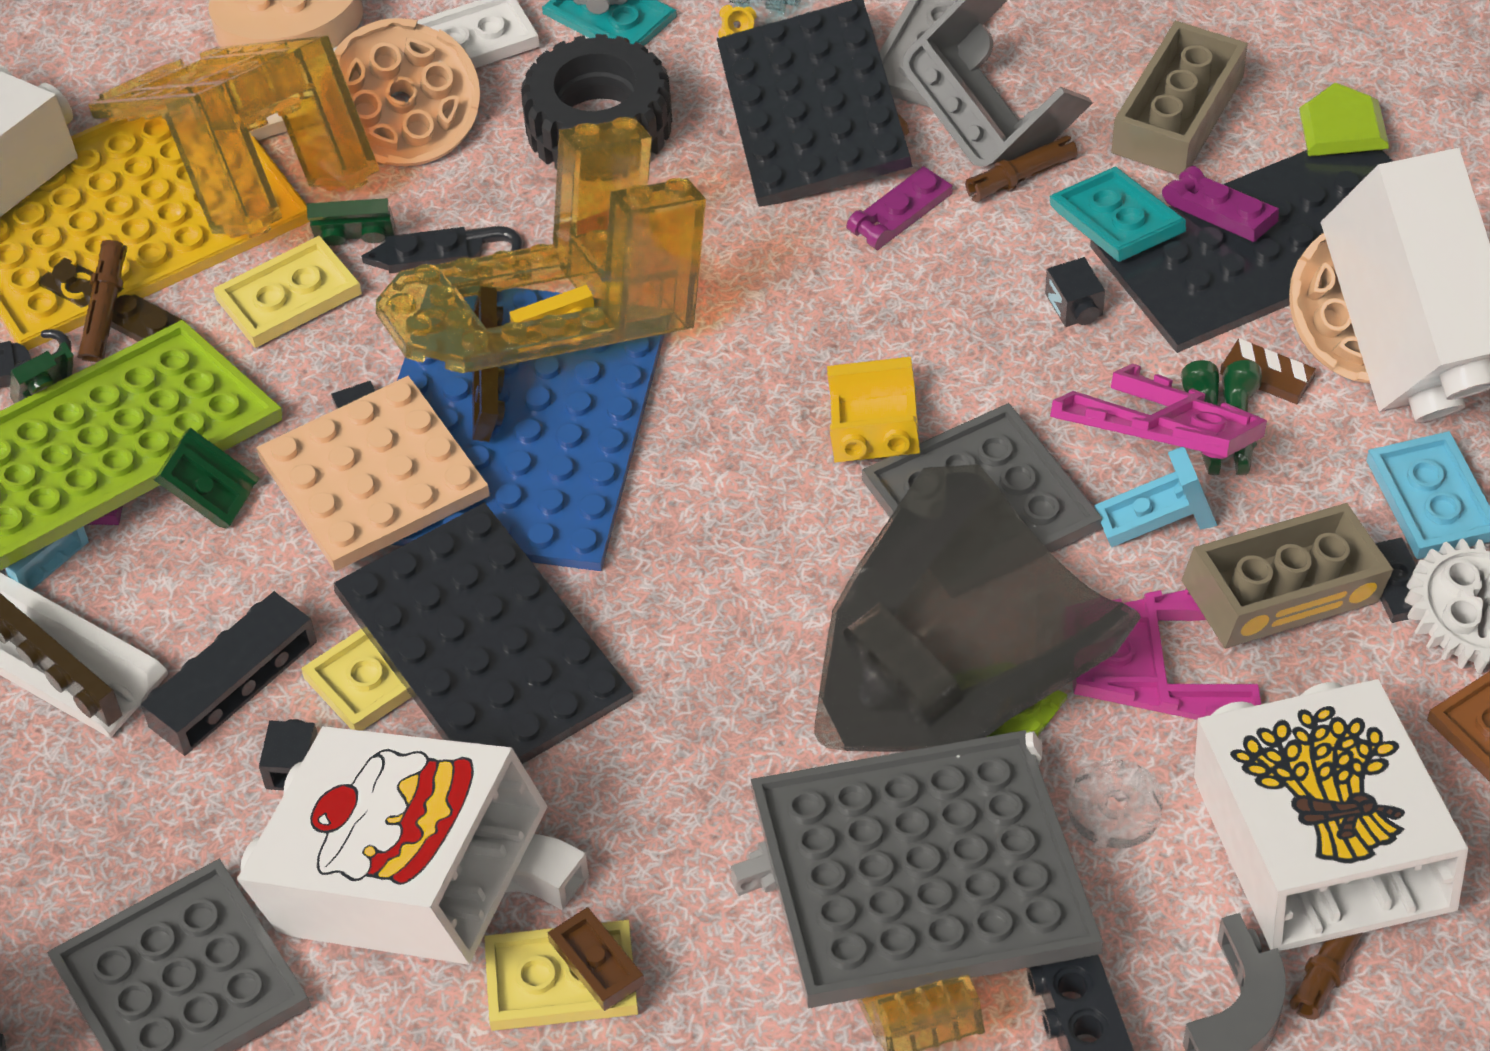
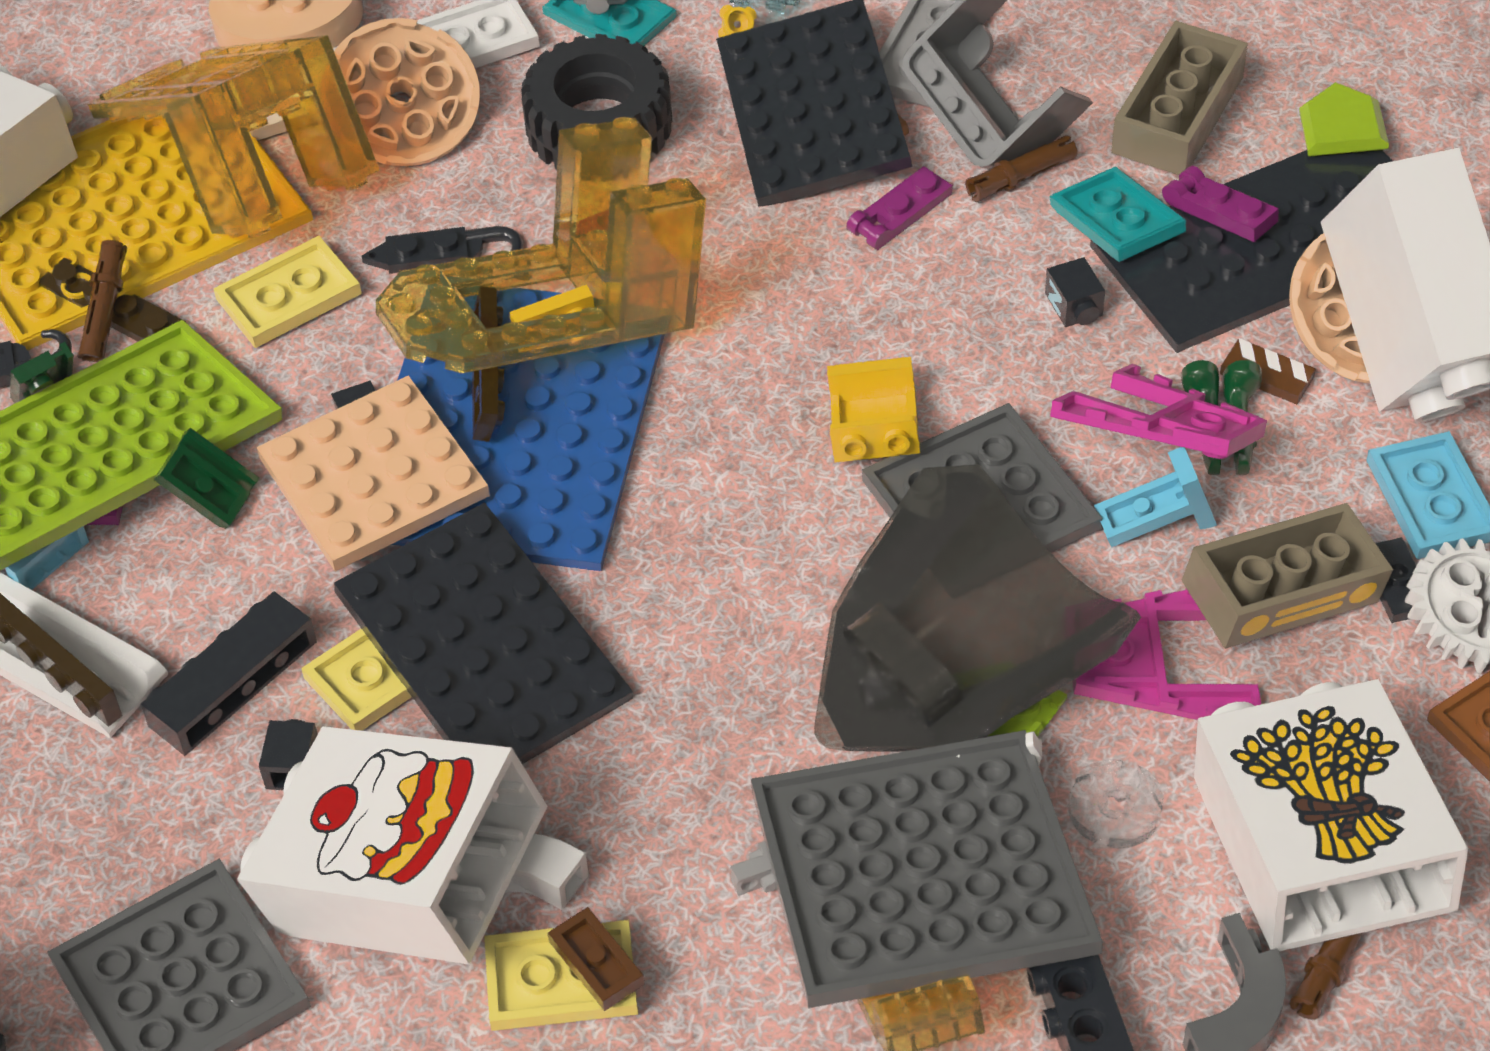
dark green plate [307,198,395,246] -> none

